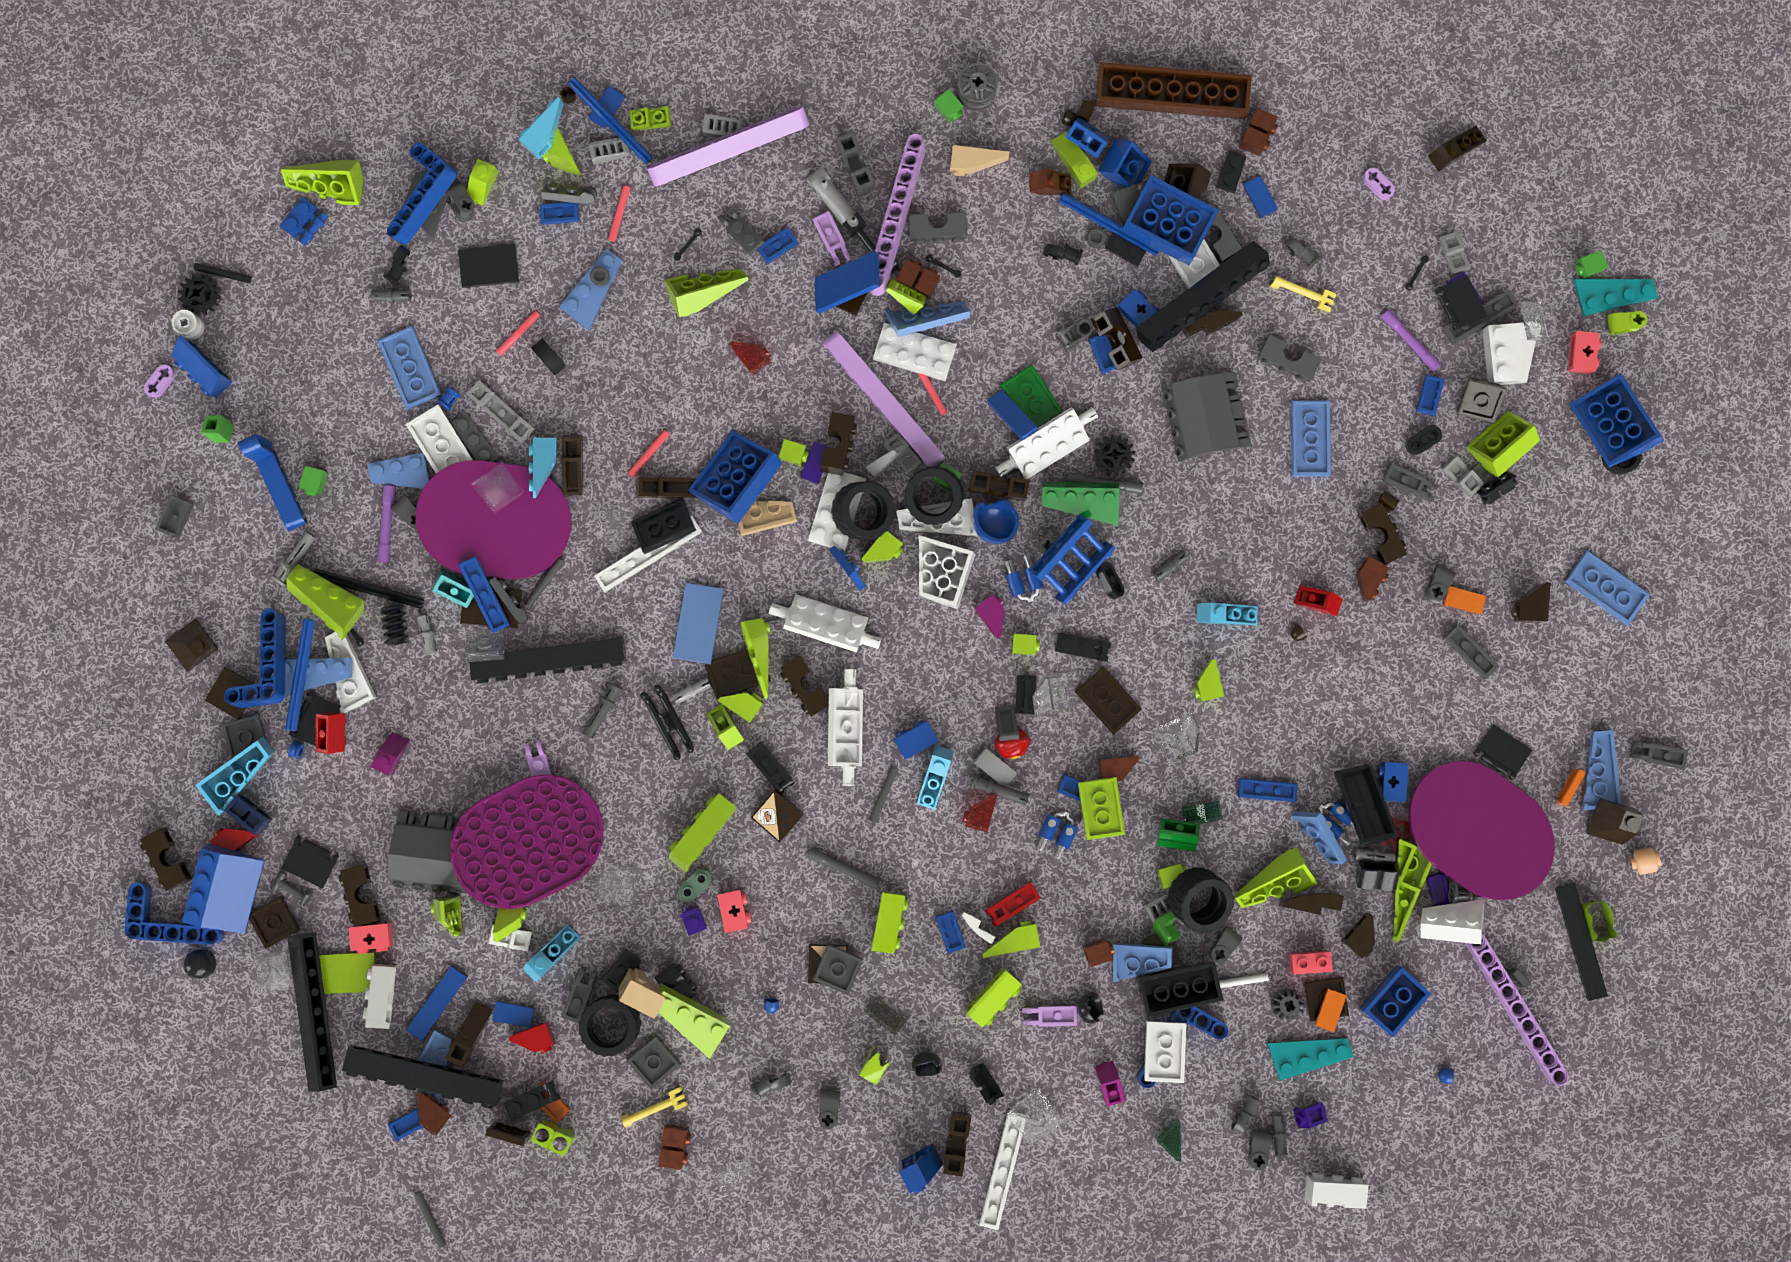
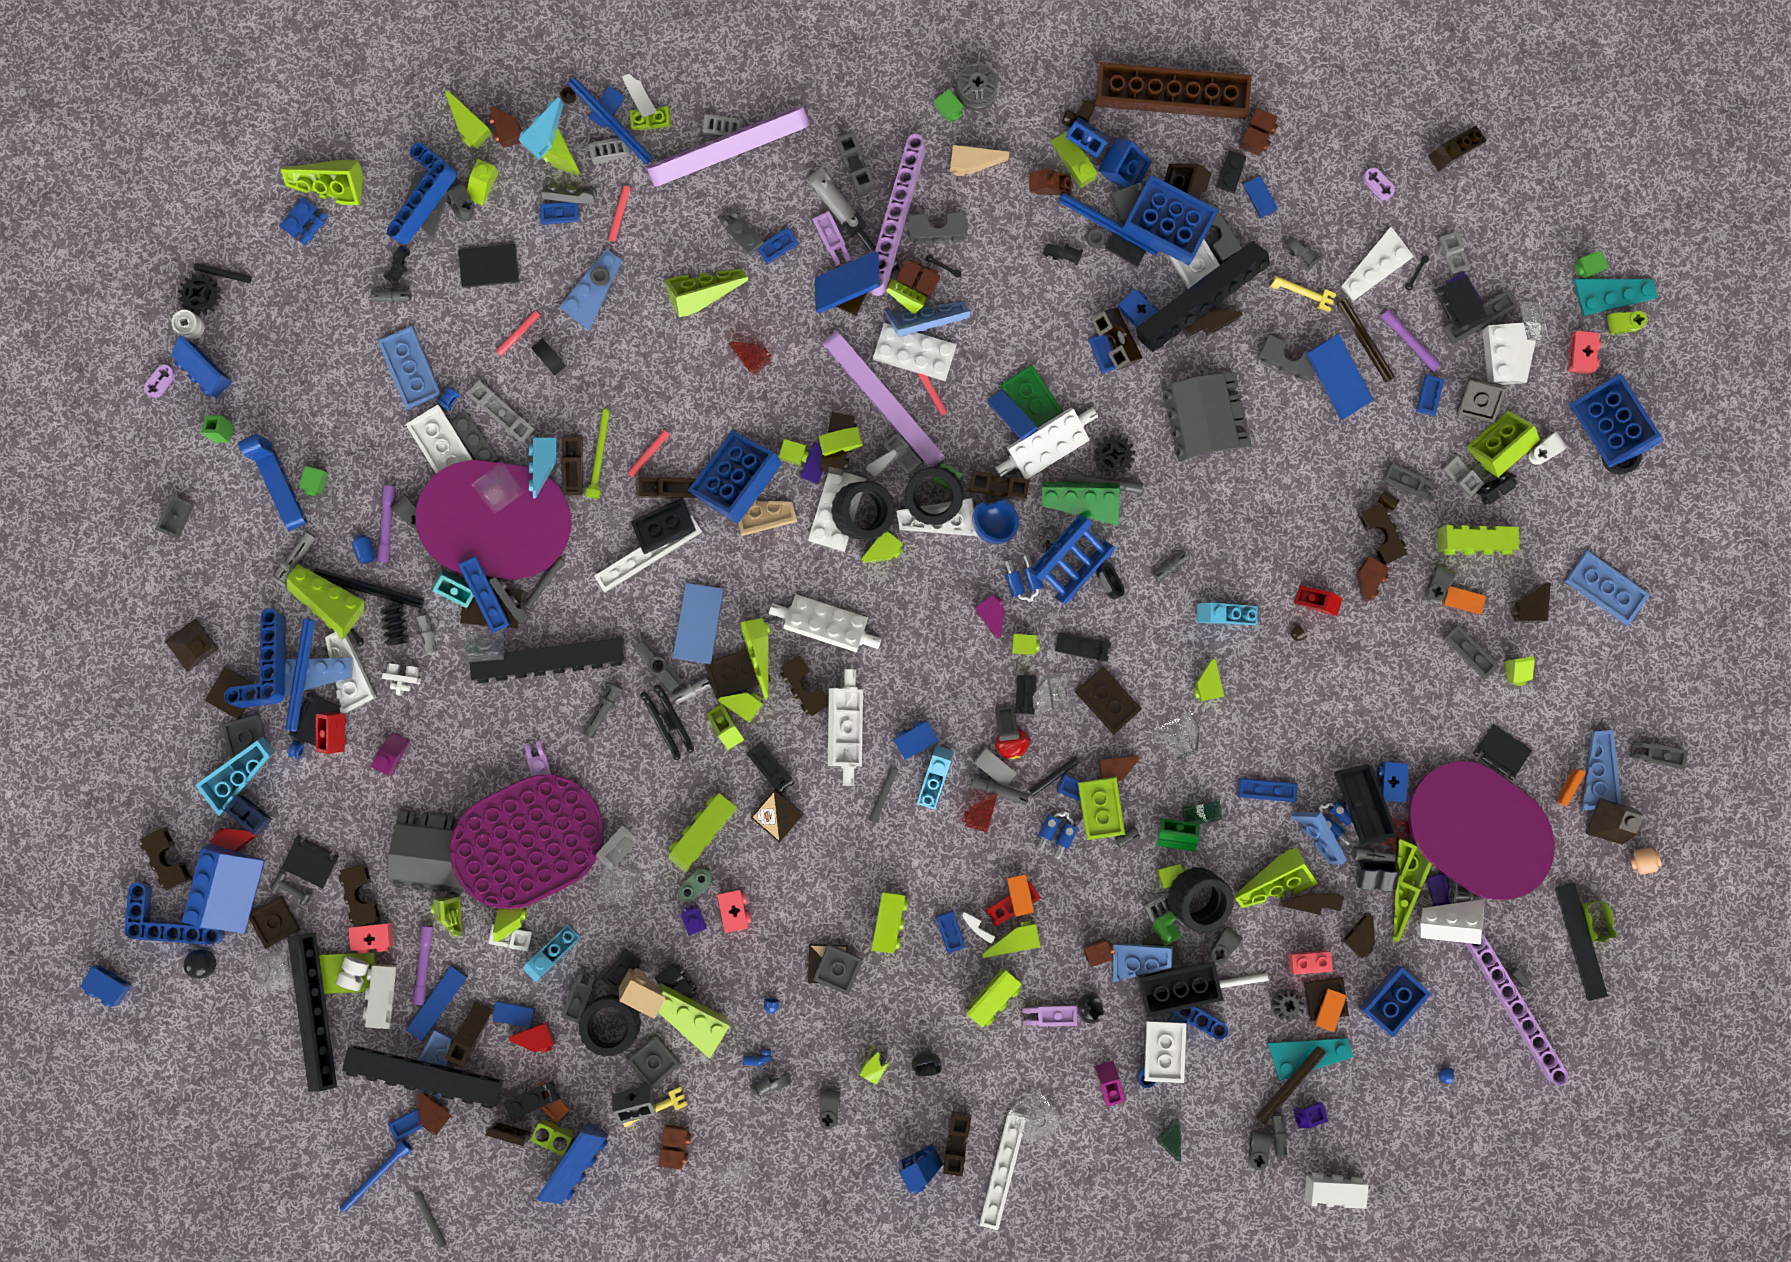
medium blue wing [367,453,430,489] -> none
black hinge [674,229,702,261] -> none
dark grey piece [806,847,881,890] -> none
blue wing [829,545,866,591] -> none
clear smoke tile [864,997,907,1036] -> none
white wedge [919,535,975,609] -> none
black hinge [968,1063,1004,1105] -> none
dark grey piece [1056,319,1093,351] -> none
dark grey connector [1231,1095,1263,1134] -> none
medium blue tile [1291,400,1331,477] -> none
black plate [1405,425,1442,455] -> none
none -> blue brick [80,965,131,1007]
none -> white wheel [335,956,369,991]
none -> blue piece [340,1139,413,1212]
none -> blue brick [351,535,376,564]
none -> white hips [382,663,421,696]
none -> medium lavender piece [413,926,433,1005]
none -> lime slope [445,90,492,150]
none -> copper slope [488,106,522,148]
none -> blue slope [536,1122,608,1204]
none -> lime piece [585,408,610,499]
none -> light grey hinge [596,825,638,871]
none -> dark grey brick [612,1085,656,1125]
none -> white sticker [622,74,657,117]
none -> dark grey piece [634,638,684,693]
none -> blue arm [743,1049,772,1066]
none -> lime slope [819,427,863,456]
none -> orange tile [1007,874,1034,917]
none -> black piece [1029,757,1080,797]
none -> dark grey pin [1114,826,1140,848]
none -> dark brown axle [1257,1046,1326,1124]
none -> blue tile [1306,334,1373,420]
none -> dark brown axle [1337,298,1395,382]
none -> white wing [1341,227,1414,302]
none -> lime wedge [1437,525,1519,555]
none -> lime slope [1504,656,1535,687]
none -> white piece [1528,431,1568,465]

